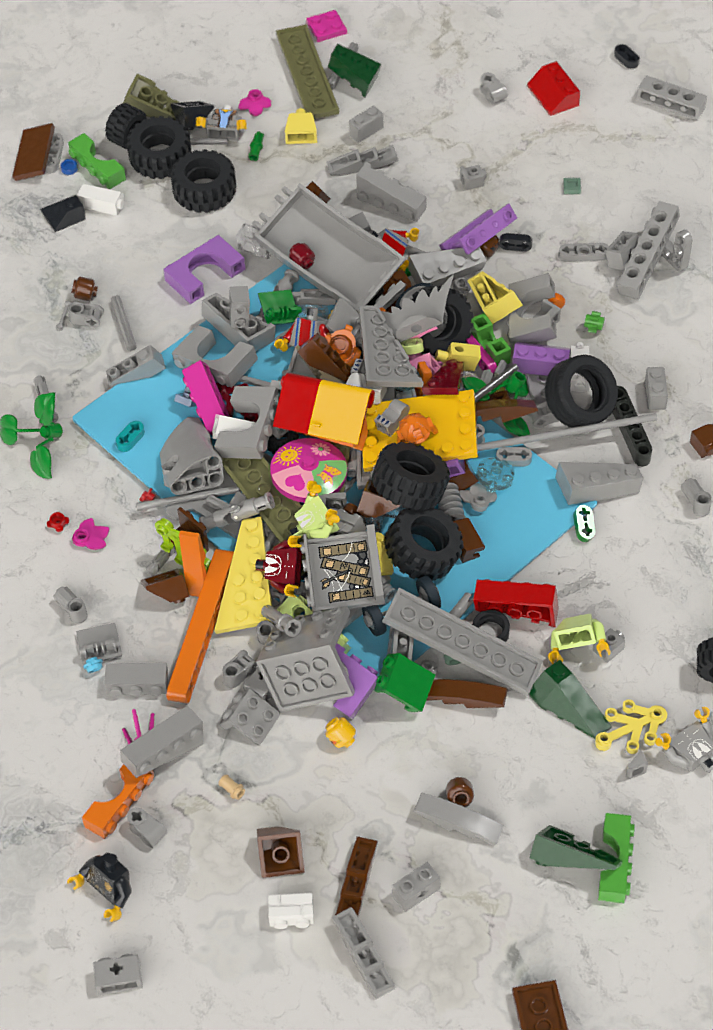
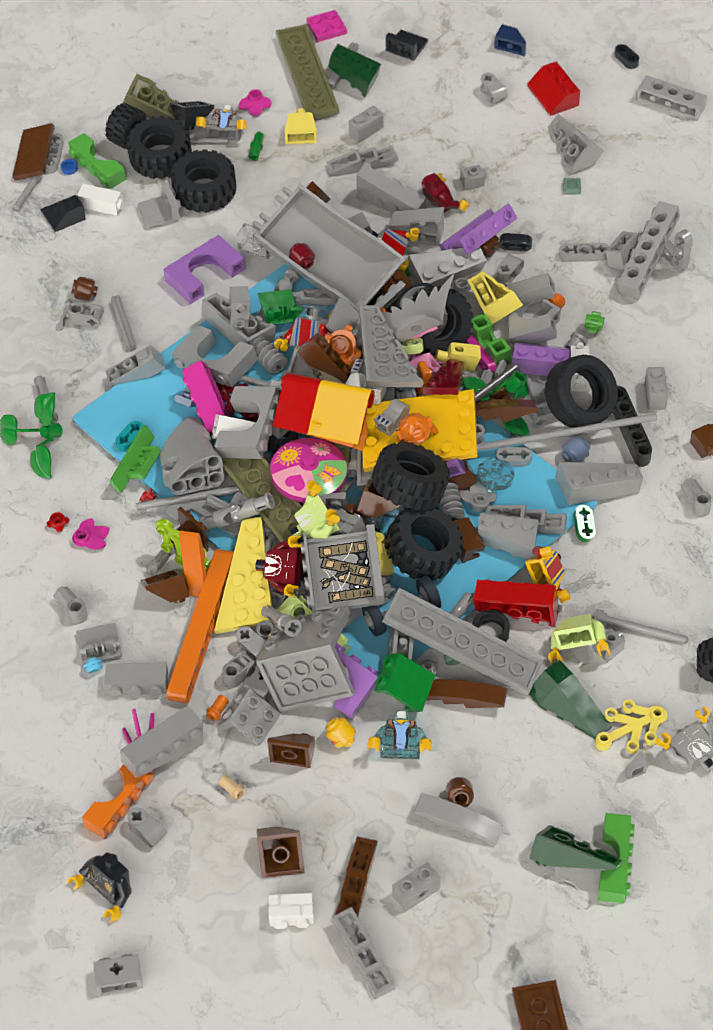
none -> light grey bar [13,175,42,210]
none -> bright green bracket [110,425,161,492]
none -> light grey bracket [138,182,181,228]
none -> orange pin [206,695,229,721]
none -> light grey piece [236,626,267,660]
none -> light grey piece [251,336,288,375]
none -> reddish brown slope [267,733,315,768]
none -> torso [367,711,432,759]
none -> black bracket [385,30,428,61]
none -> light grey wedge [389,207,444,246]
none -> dark red torso [421,173,470,213]
none -> light grey wedge [478,513,538,560]
none -> light grey slope [487,505,567,534]
none -> dark blue slope [495,24,526,56]
none -> light grey piece [496,254,525,287]
none -> torso [525,546,571,603]
none -> light grey wedge [548,114,603,172]
none -> sand blue head [561,437,590,462]
none -> light grey piece [565,332,587,348]
none -> light grey piece [594,609,689,644]

